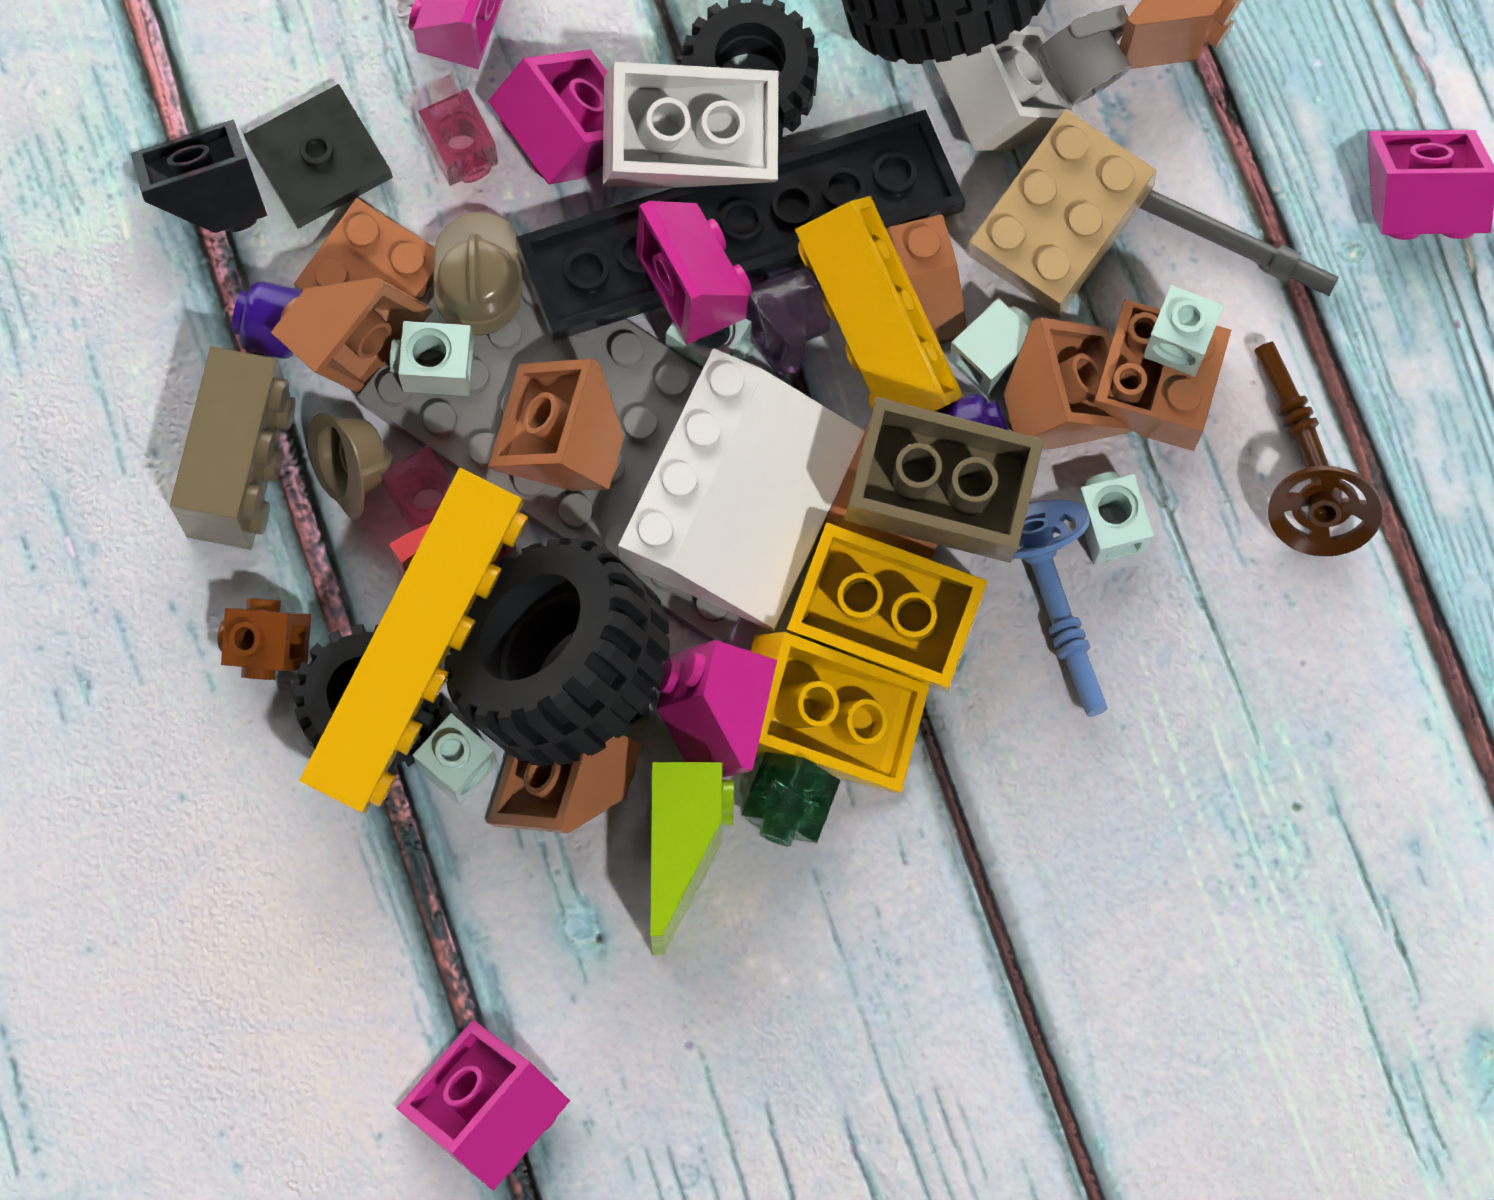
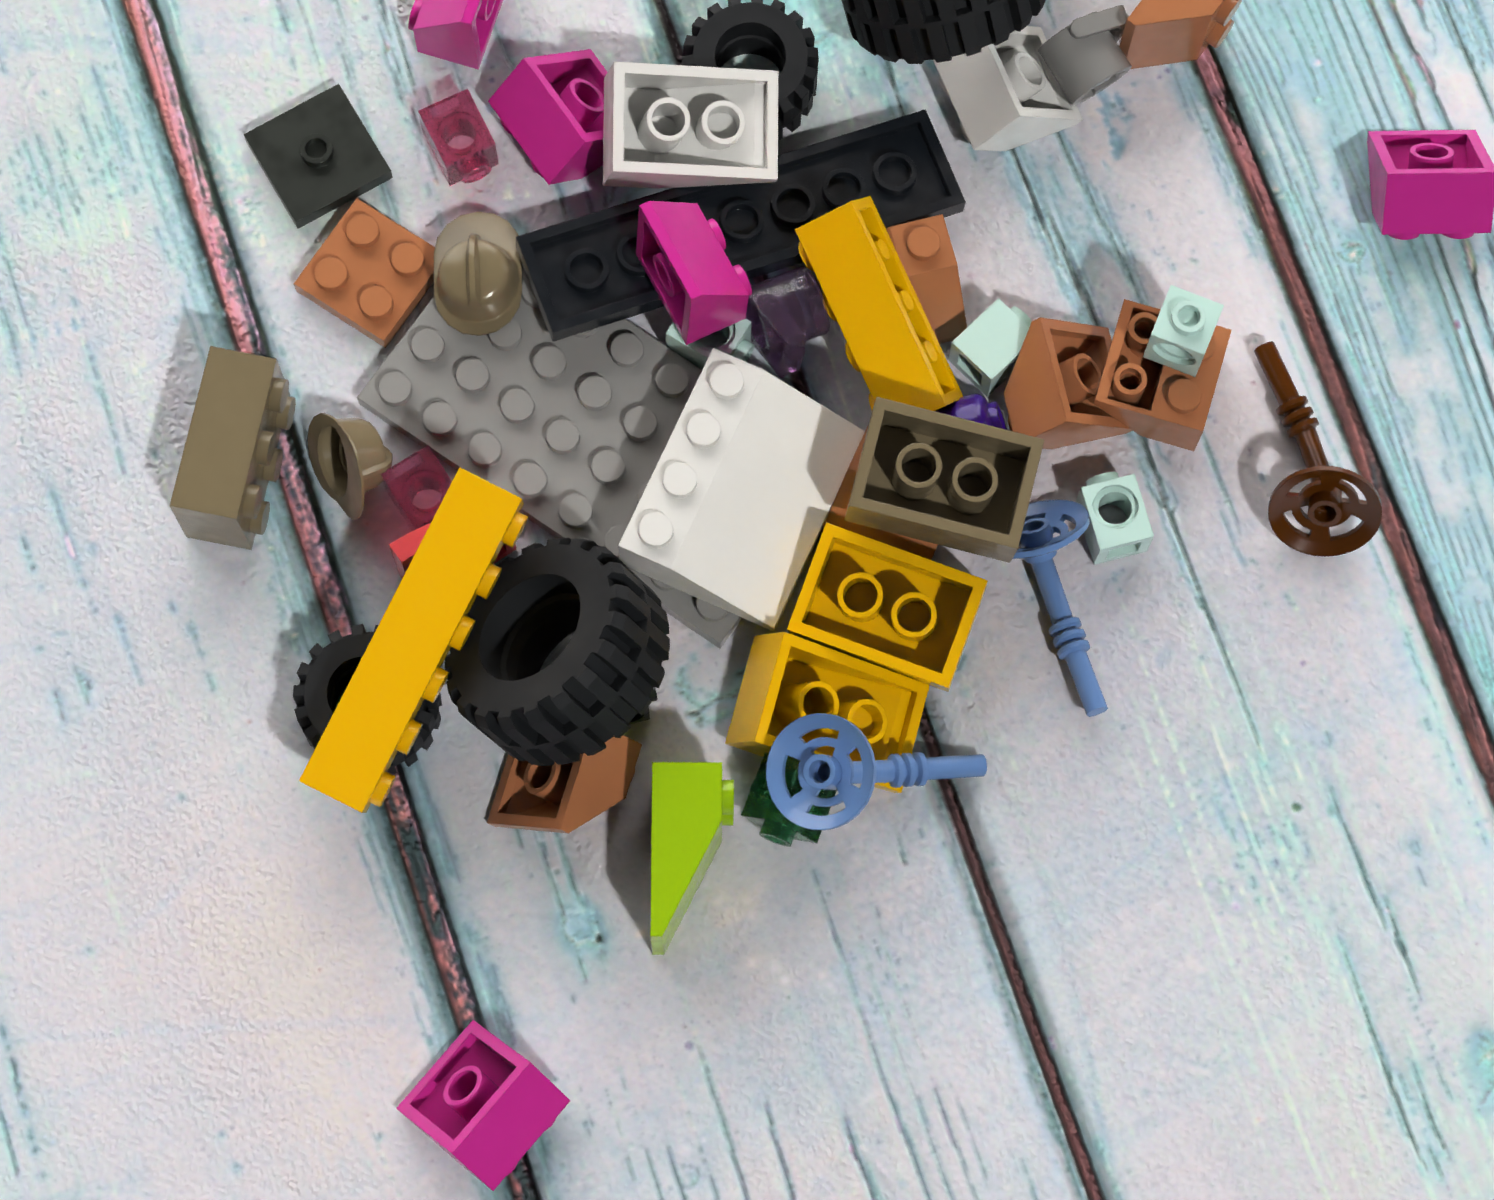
black slope [131,119,268,233] -> none
dark orange brick [217,598,311,680] -> none
dark purple head [231,281,303,359] -> none
nougat slope [271,277,433,394] -> none
light aqua brick [390,321,474,396] -> none
light aqua brick [412,713,498,806] -> none
nougat slope [488,358,624,491] -> none
dark pink slope [657,640,777,778] -> none
tan brick [969,109,1156,318] -> none
dark grey bar [1041,140,1339,297] -> none
none -> medium blue dish [766,713,987,830]

